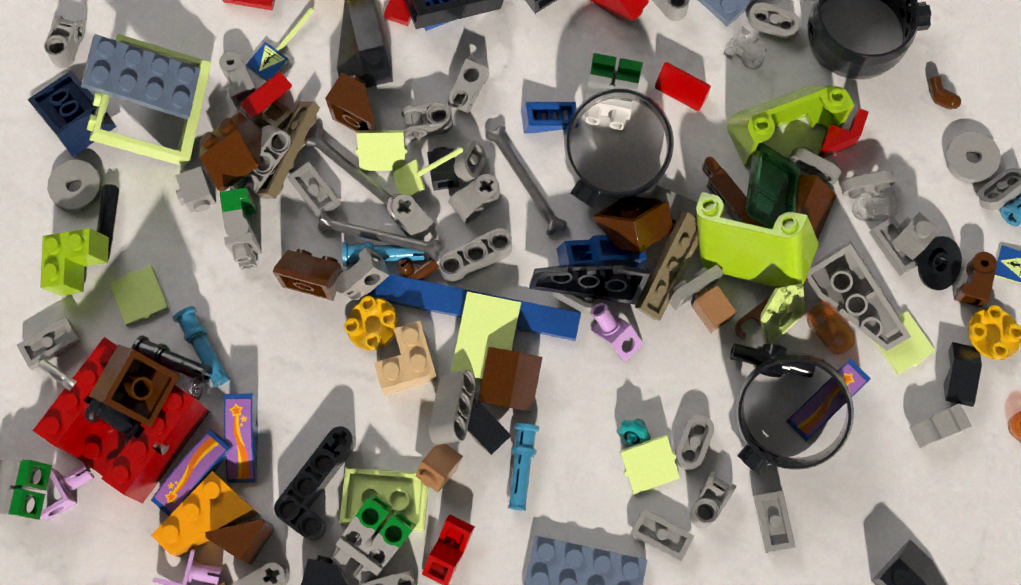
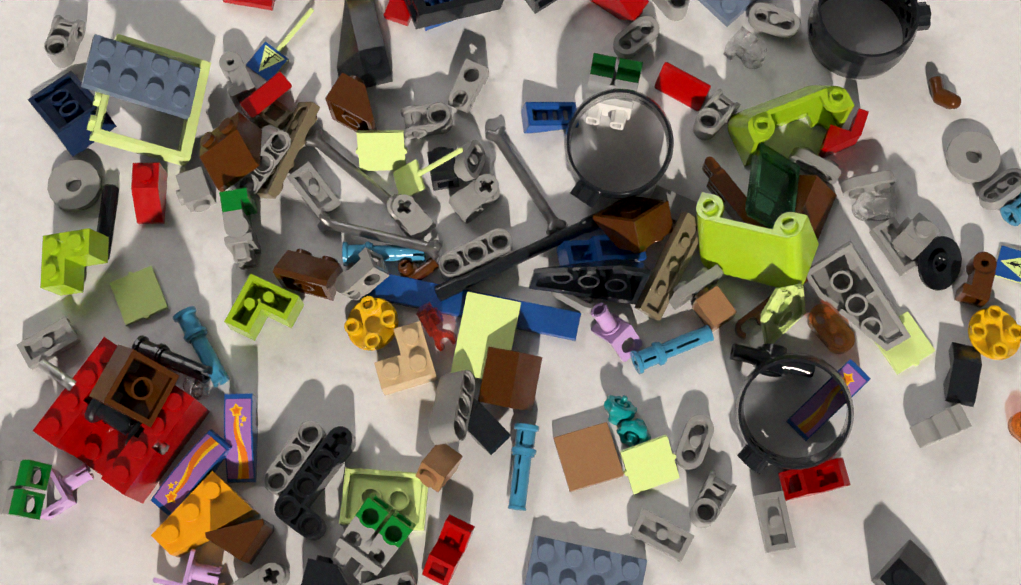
none -> red slope [131,162,168,224]
none -> lime brick [224,273,304,341]
none -> light grey beam [263,421,326,496]
none -> clear red plate [416,302,457,351]
none -> black piece [434,209,603,302]
none -> medium nougat tile [553,422,624,492]
none -> teal piece [604,395,637,425]
none -> light grey plate [613,16,659,59]
none -> dark azure pin [630,325,714,374]
none -> light grey piece [693,89,741,140]
none -> red slope [778,457,851,501]

